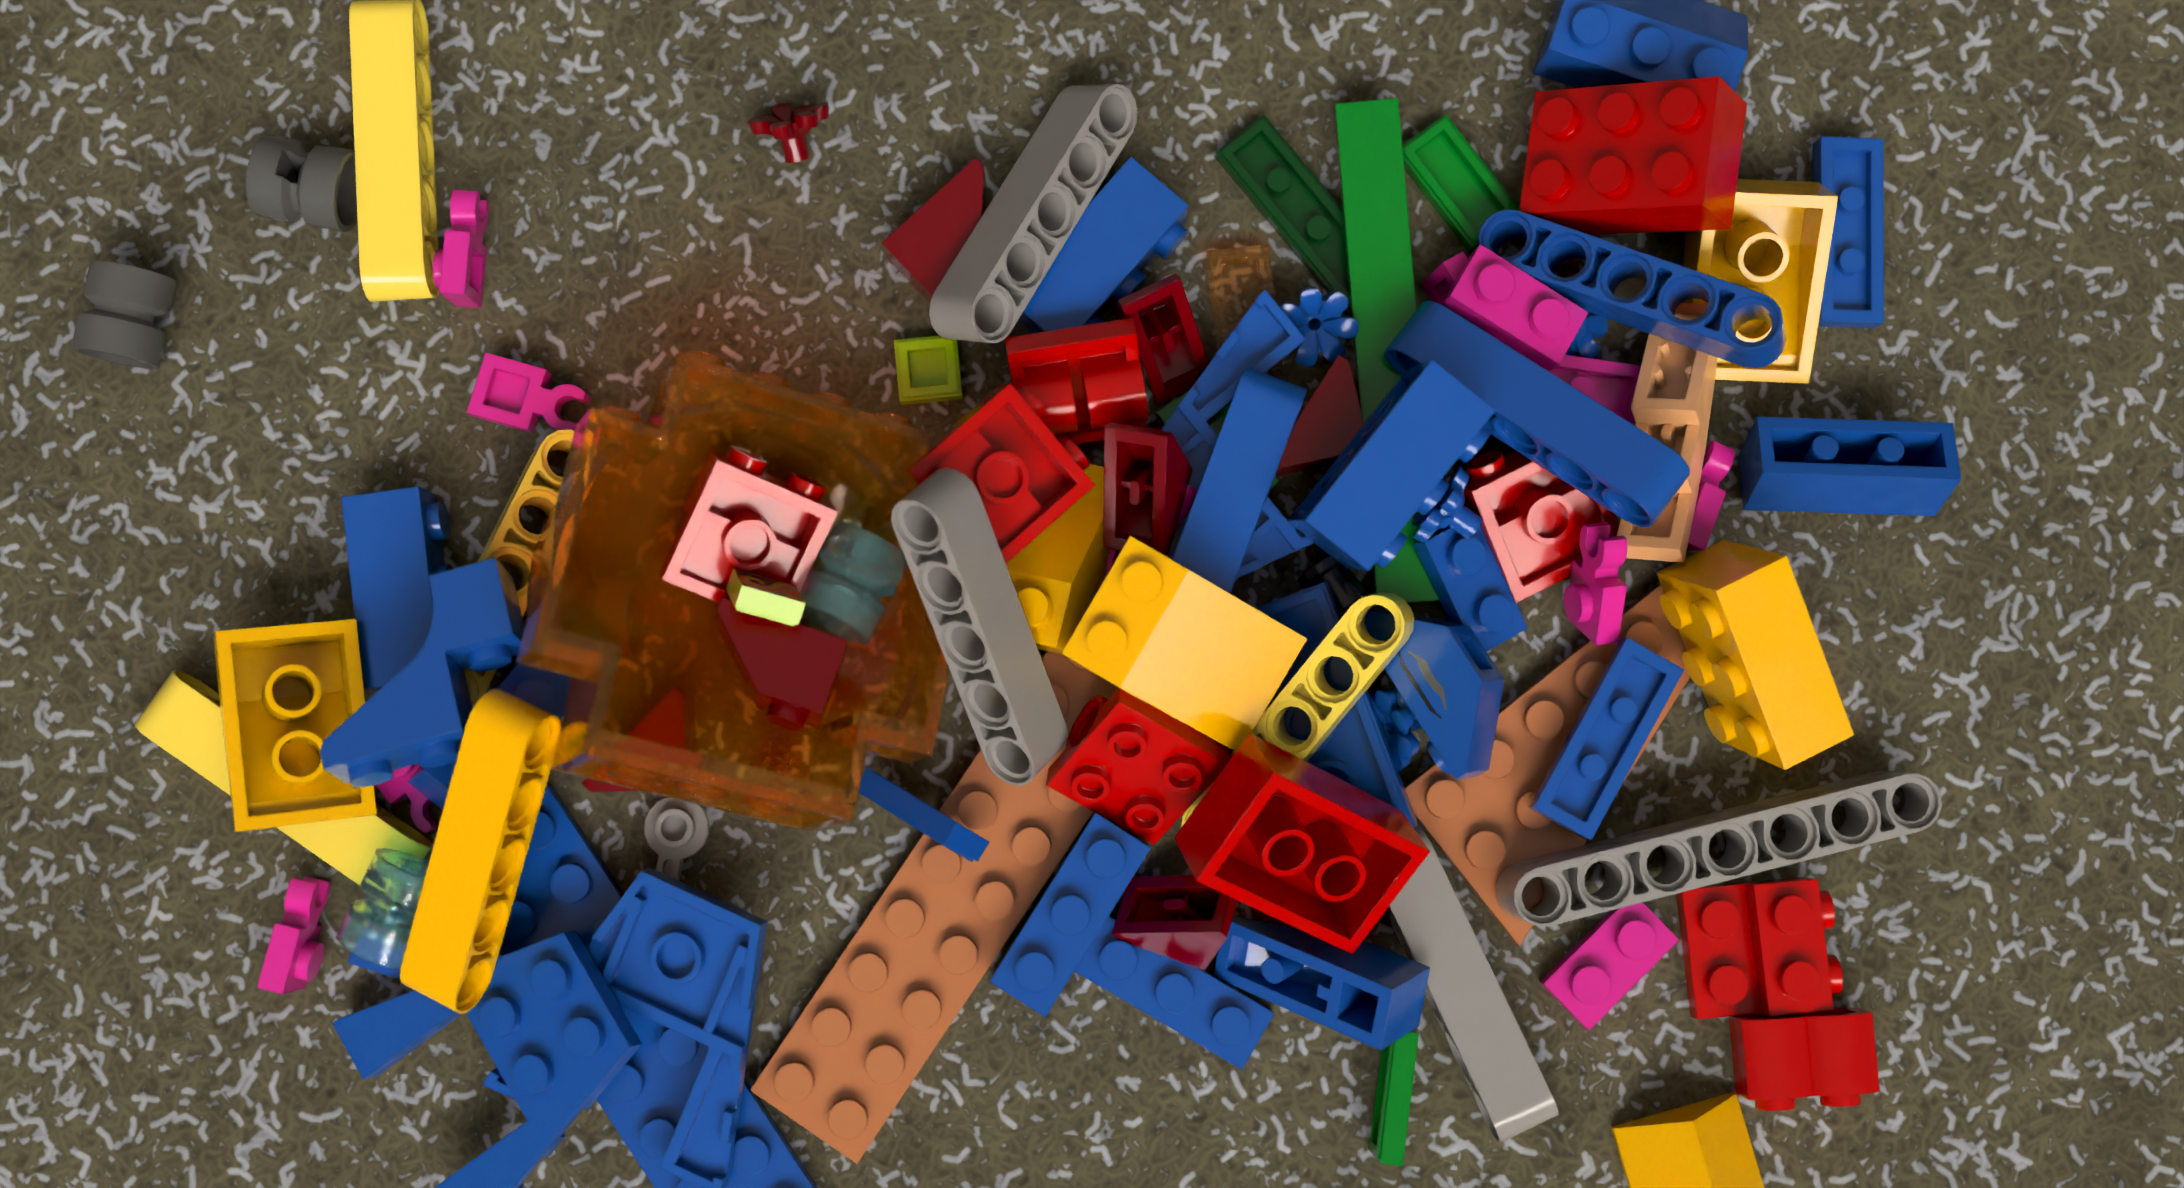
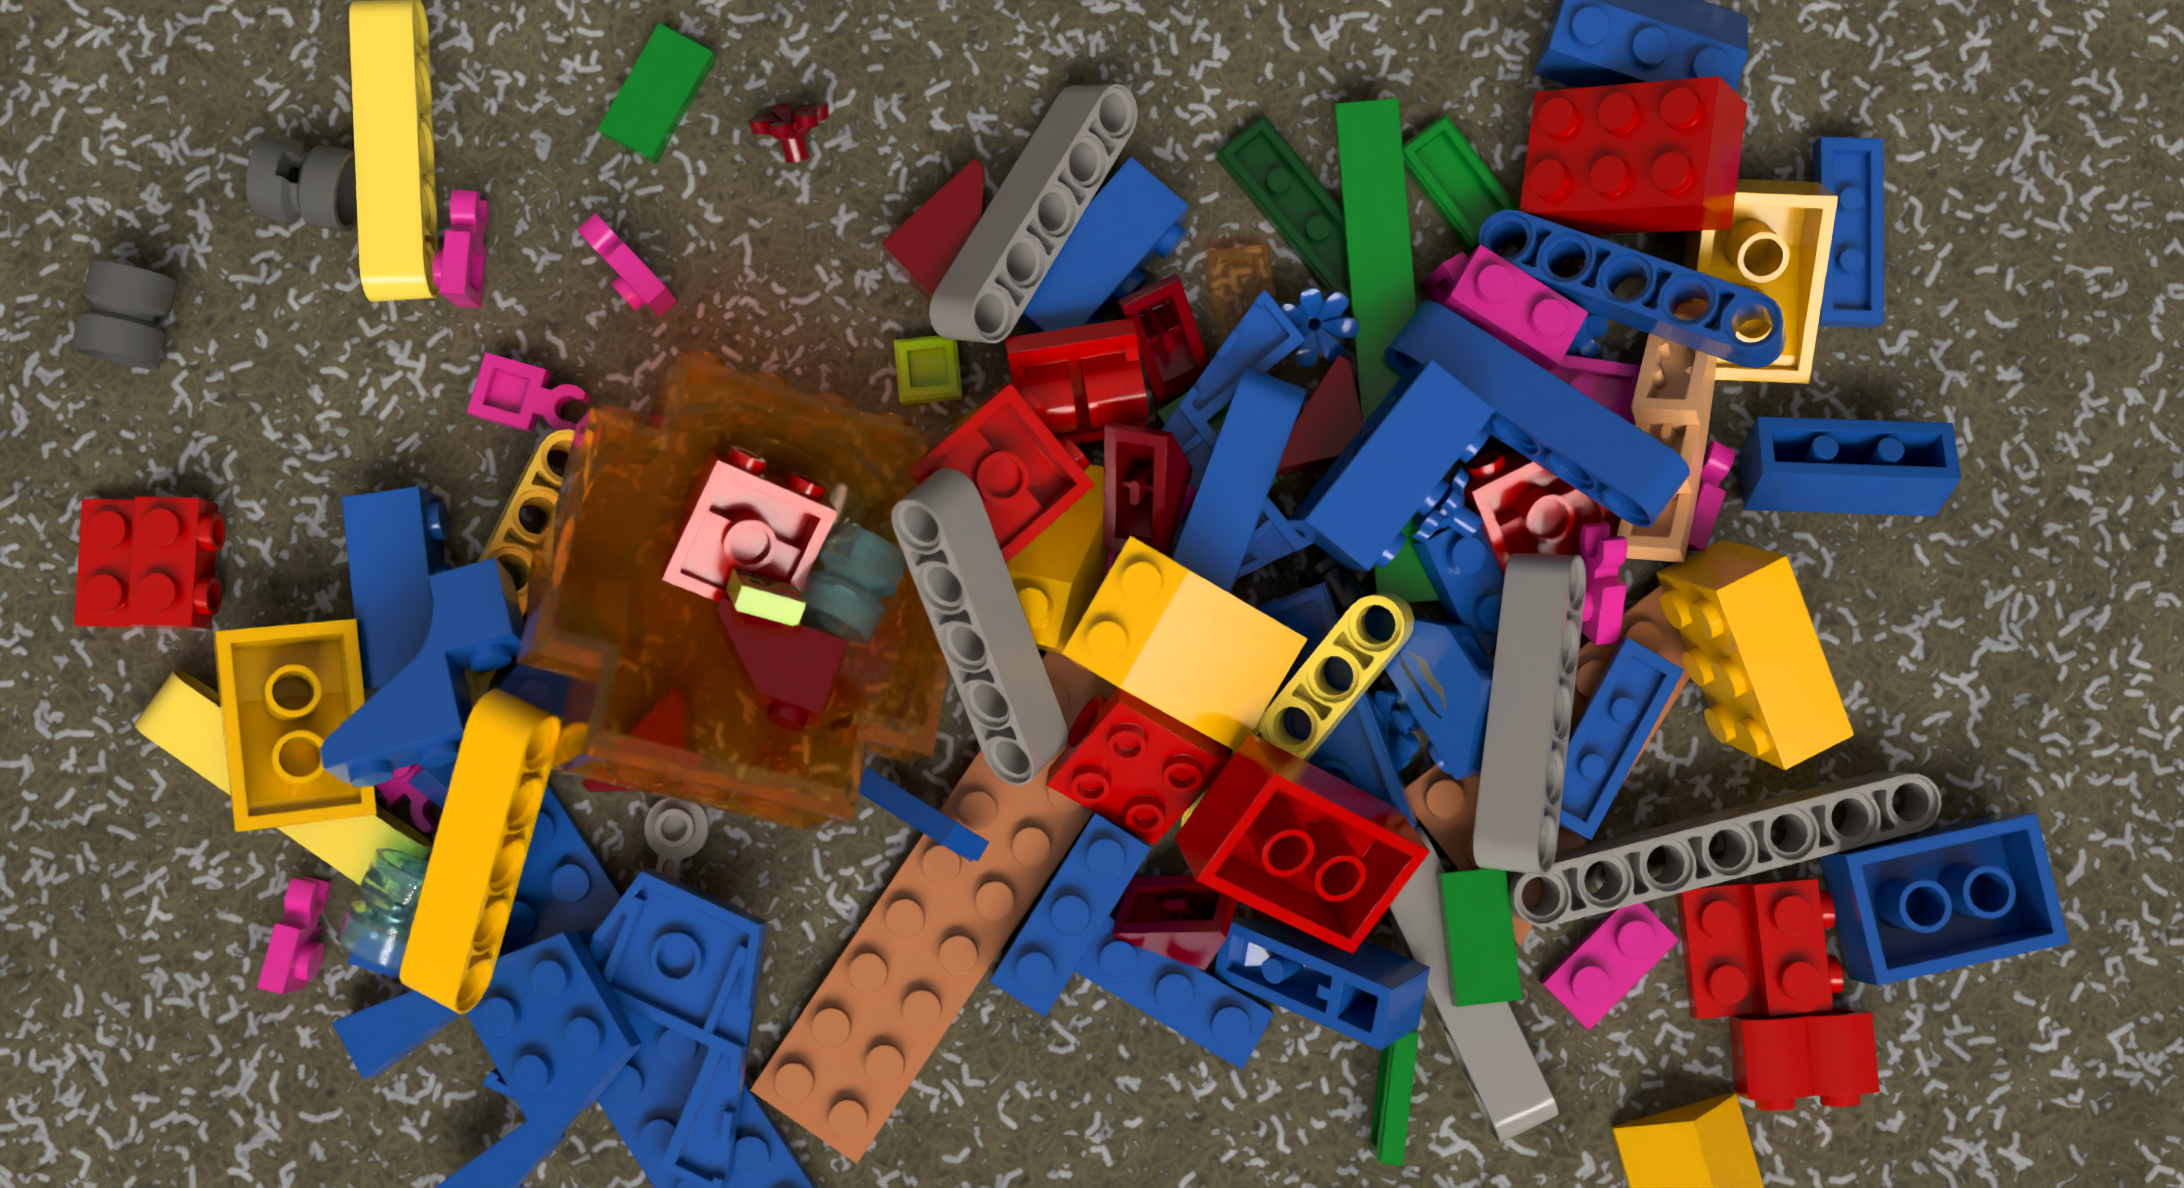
none -> red plate [74,496,226,630]
none -> dark pink plate [577,213,677,318]
none -> green tile [598,23,717,164]
none -> green tile [1436,868,1522,1007]
none -> light grey beam [1473,553,1587,875]
none -> blue brick [1819,812,2070,986]

